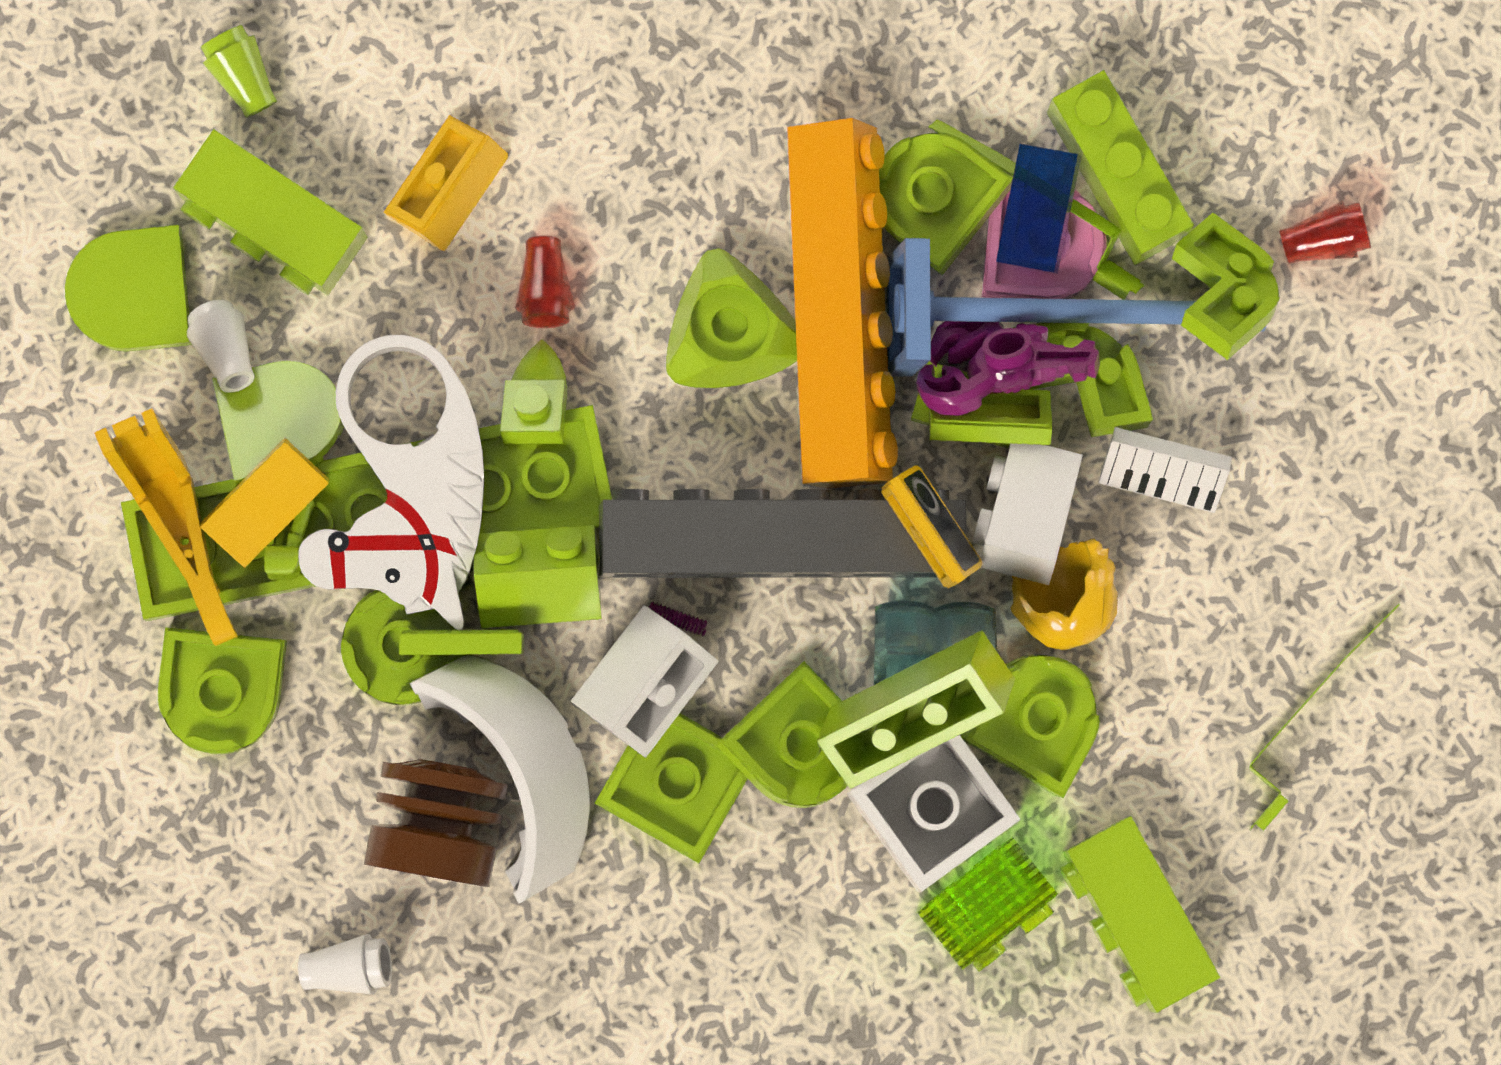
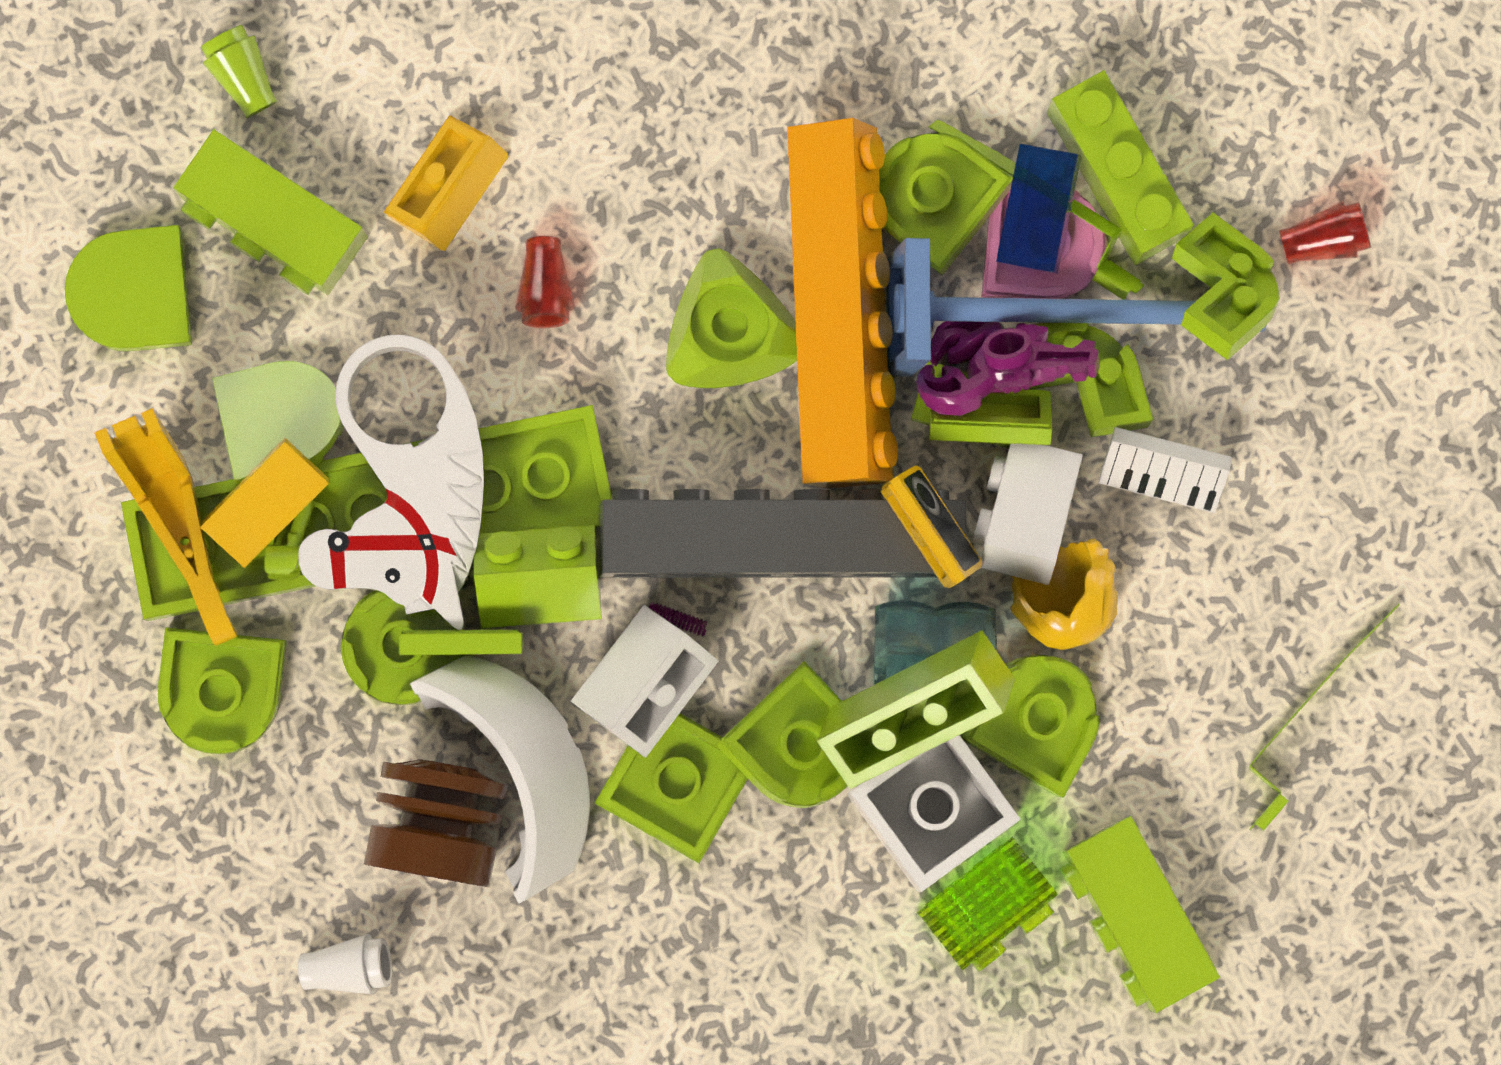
white cone [187,300,255,392] -> none
lime plate [500,339,568,444] -> none

